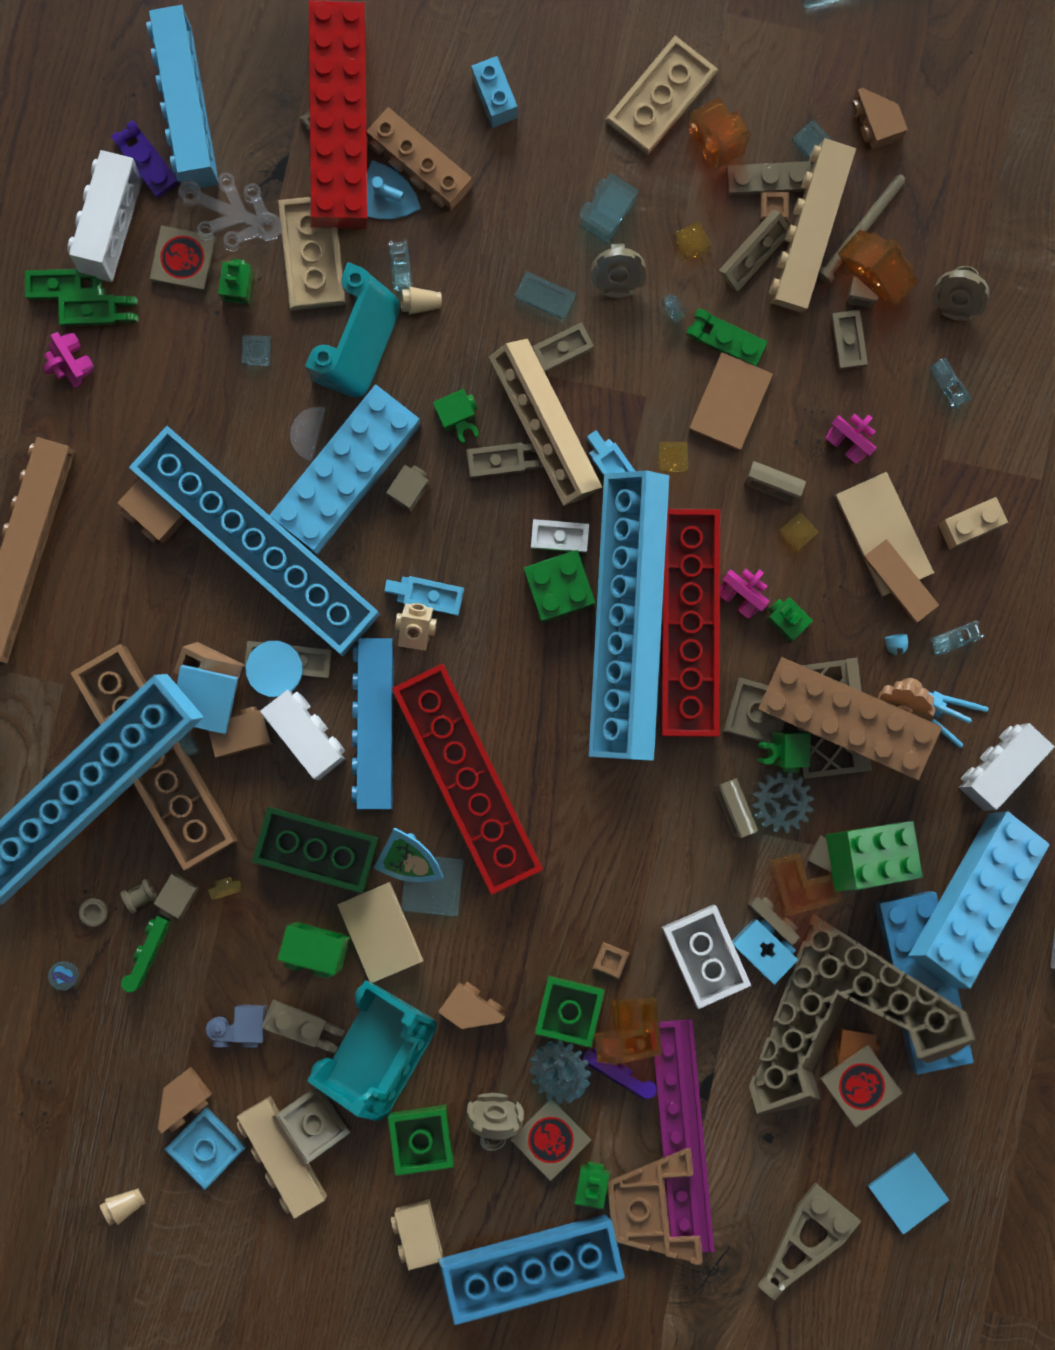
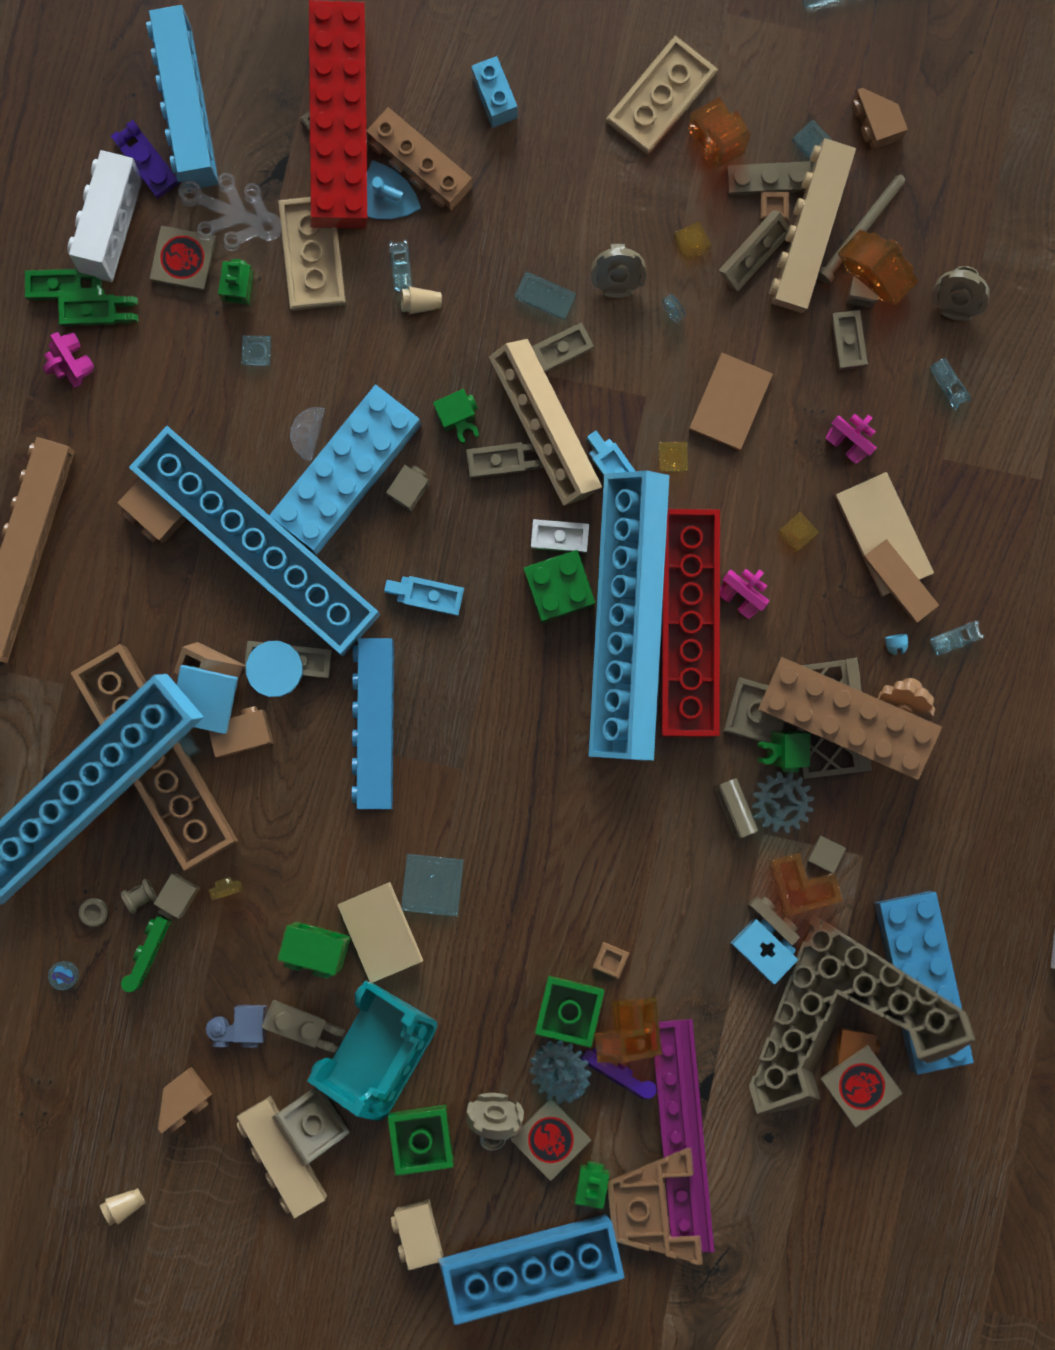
medium azure tile [164,1107,246,1190] -> none
dark green brick [252,806,380,893] -> none
white brick [260,690,346,780] -> none
teal windscreen [305,262,400,398] -> none
shield [374,828,443,882] -> none
red brick [392,663,543,895] -> none
tan brick [395,603,437,651] -> none
medium nougat slope [438,982,505,1029] -> none
clear light blue brick [579,173,639,244] -> none
white brick [661,905,751,1009] -> none
green plate [686,309,768,366] -> none
dark tan brick [744,461,806,505] -> none
dark tan plate [757,1182,861,1300] -> none
green brick [766,597,813,643] -> none
green brick [825,821,923,892] -> none
medium azure tile [867,1152,949,1235] -> none
medium azure brick [909,811,1050,989] -> none
medium azure plant [928,691,989,748] -> none
tan brick [938,497,1008,550] -> none
white brick [959,723,1055,811] -> none

